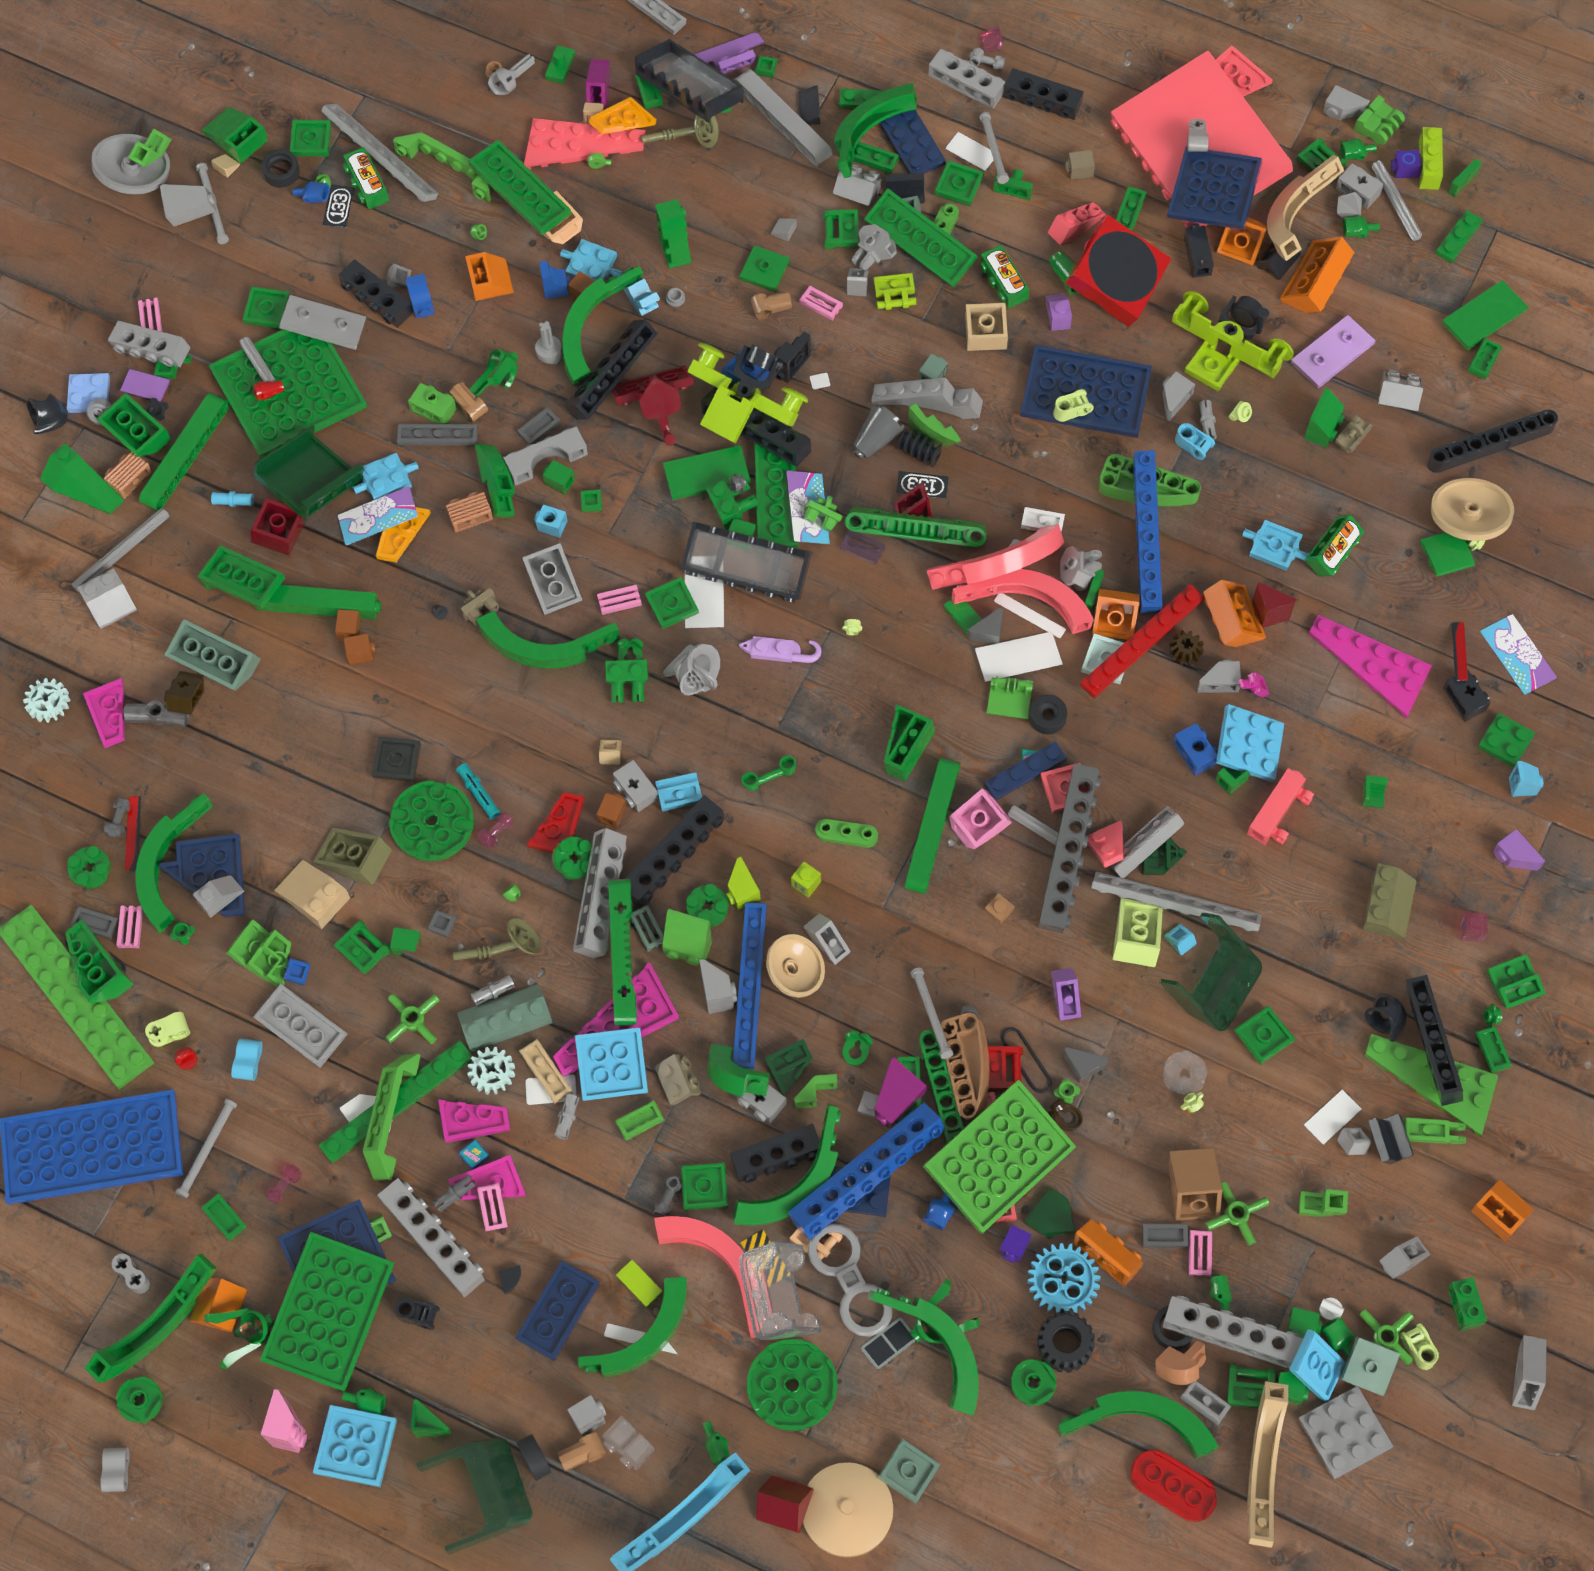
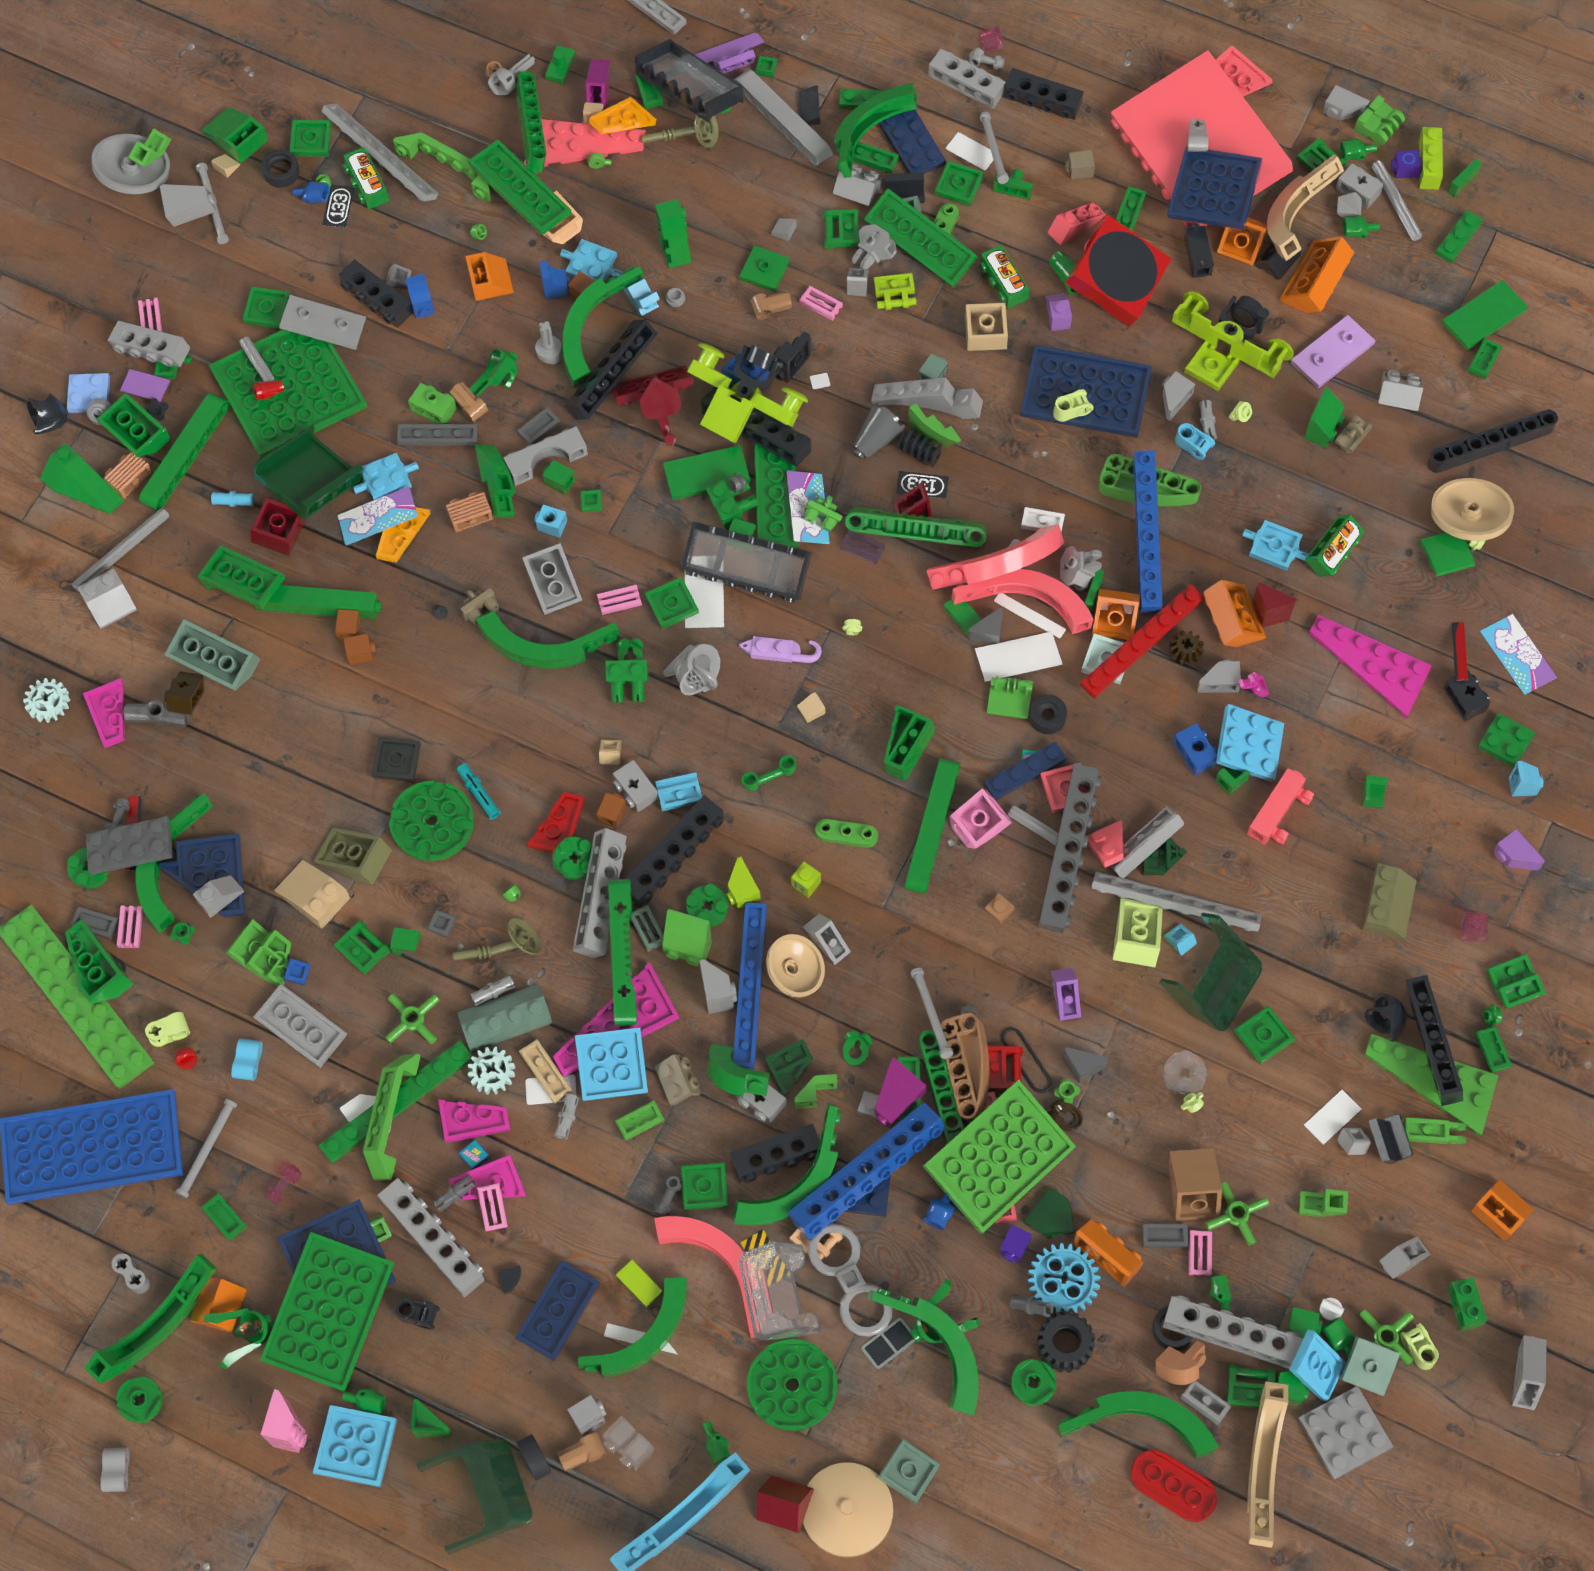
clear pink bar [477,812,514,849] -> none
none -> dark grey plate [86,817,173,875]
none -> green beam [515,71,547,173]
none -> tan slope [797,692,825,723]
none -> dark grey pin [1009,1295,1053,1317]

